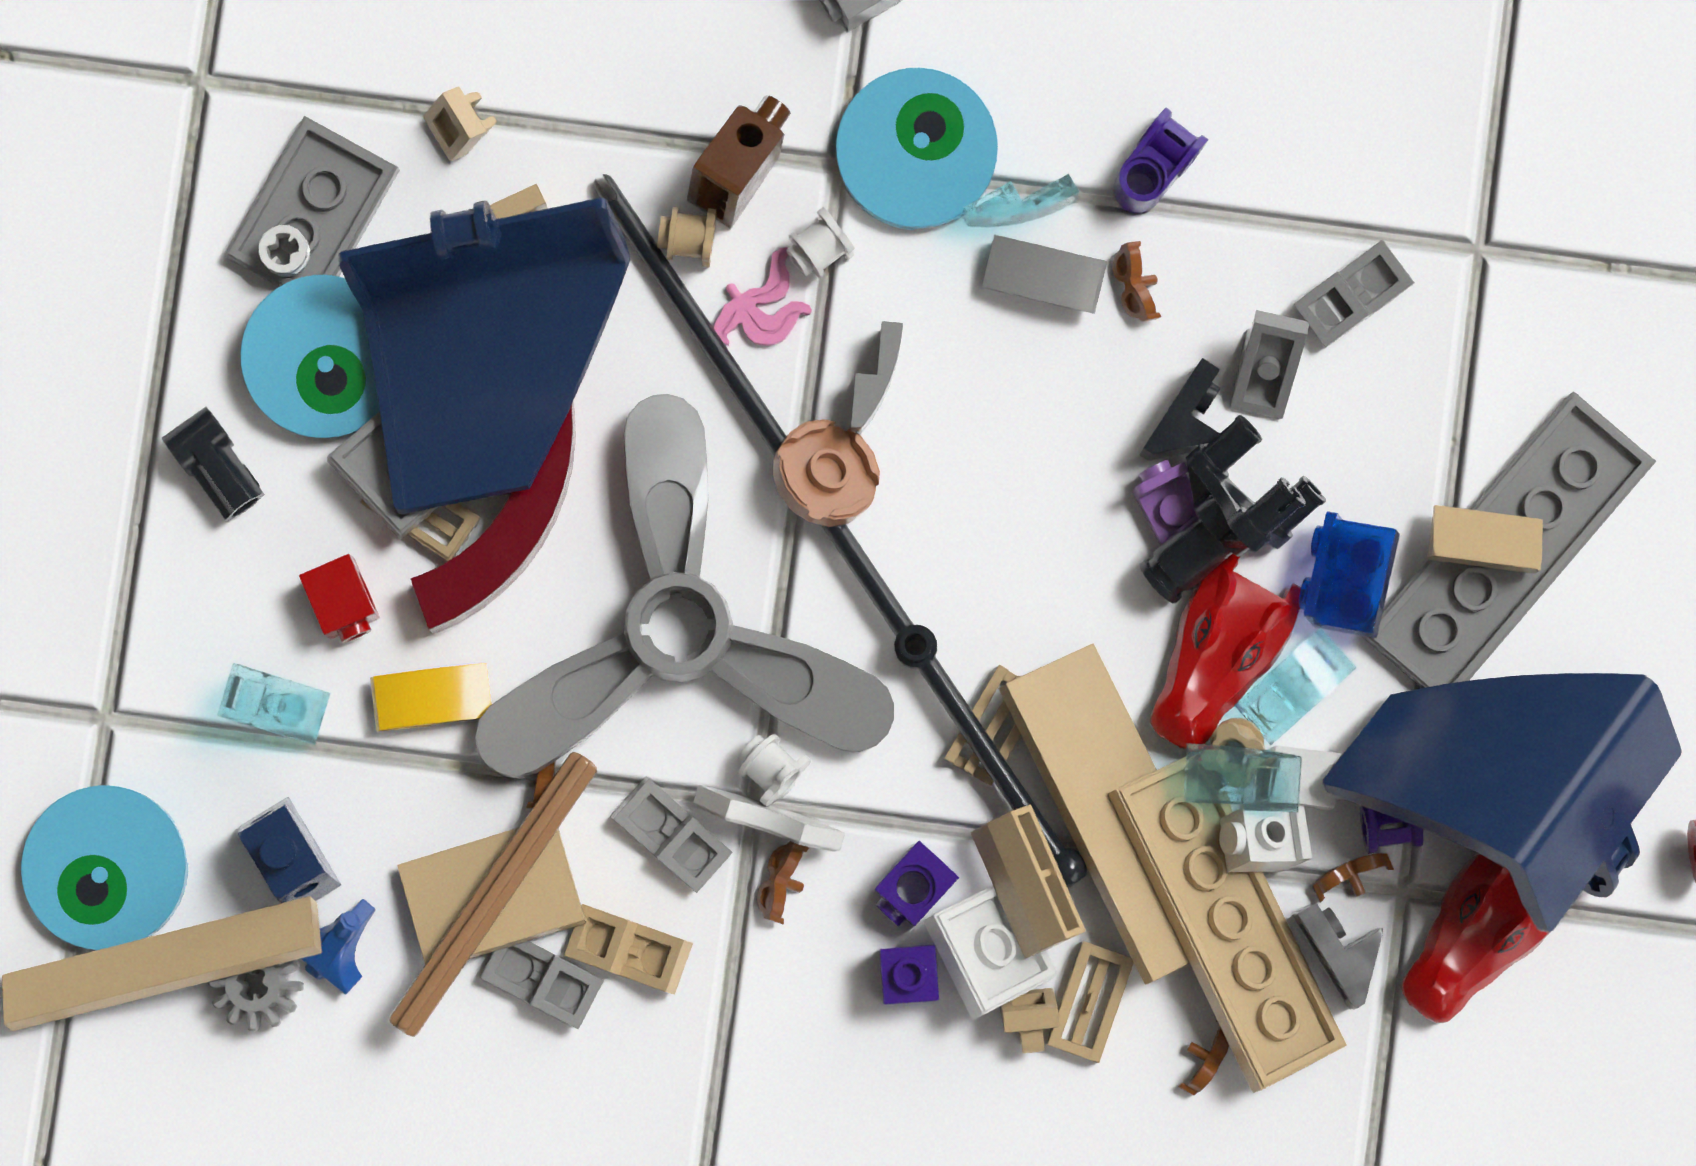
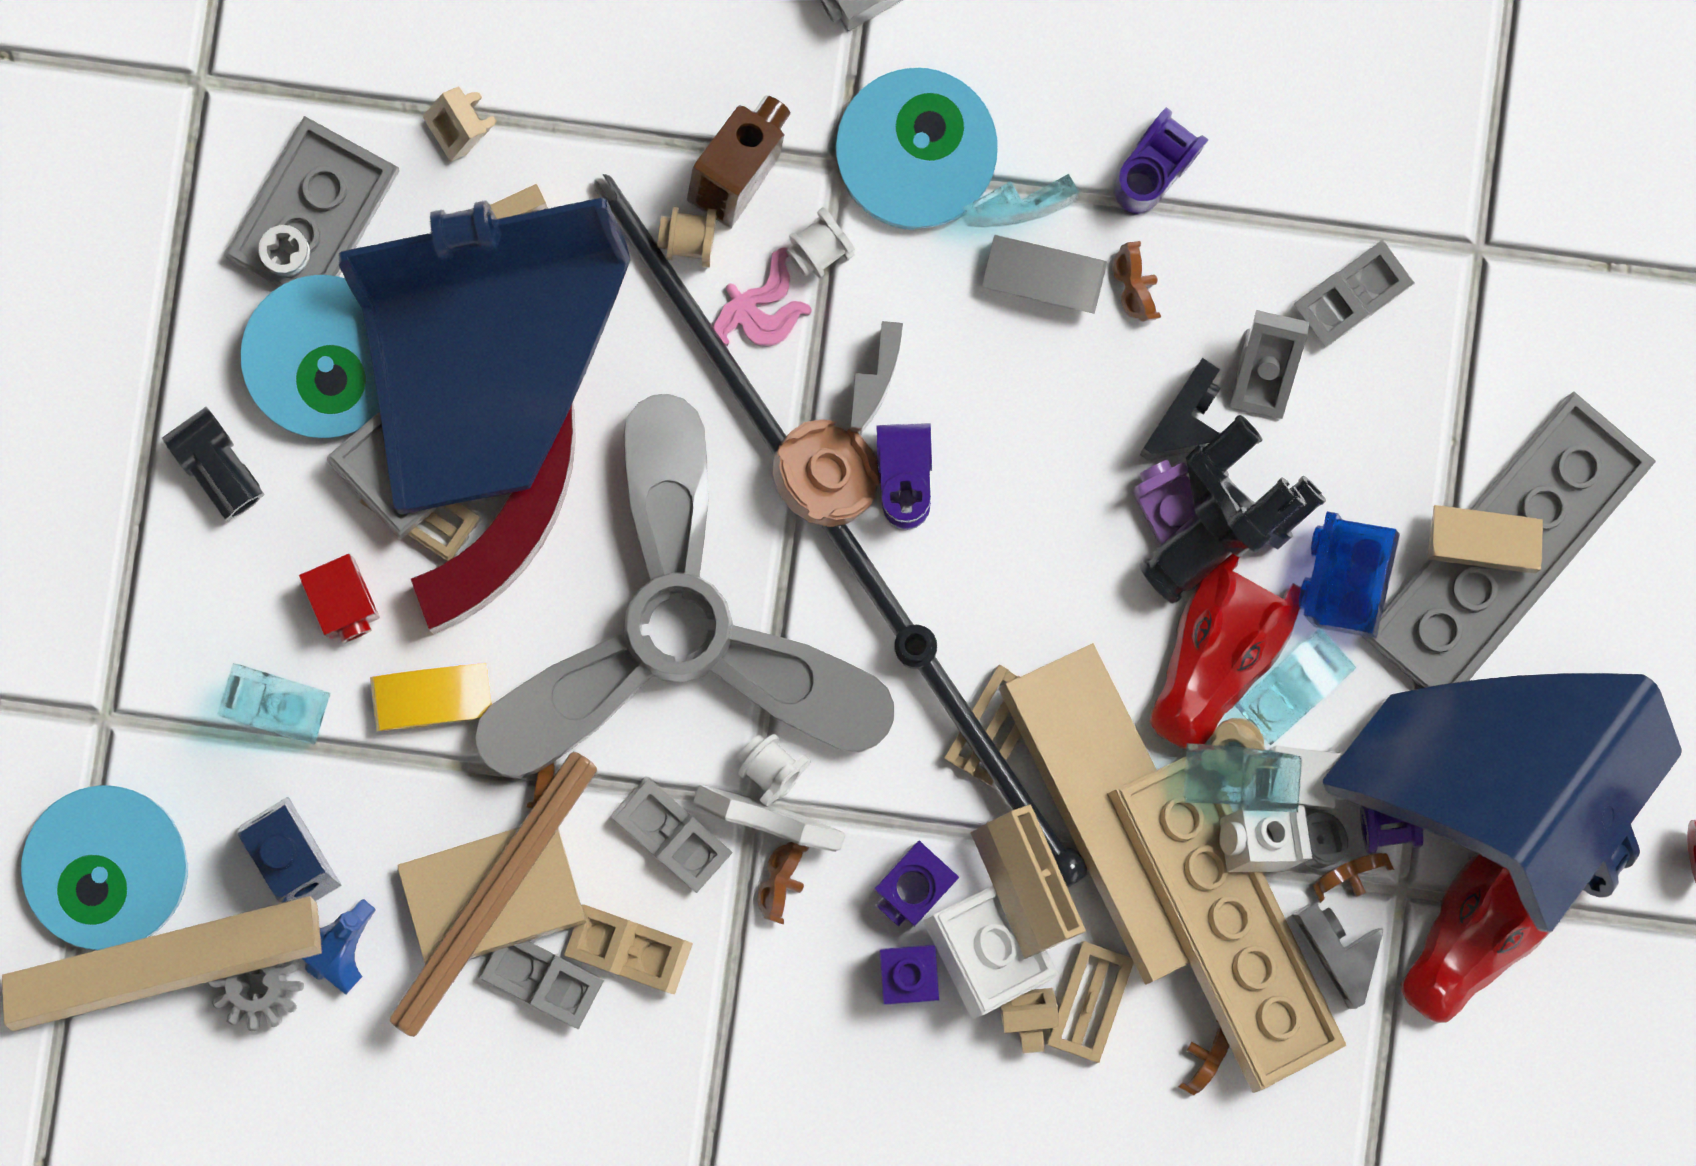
none -> dark purple piece [876,423,932,530]
none -> dark grey tile [1303,811,1348,869]

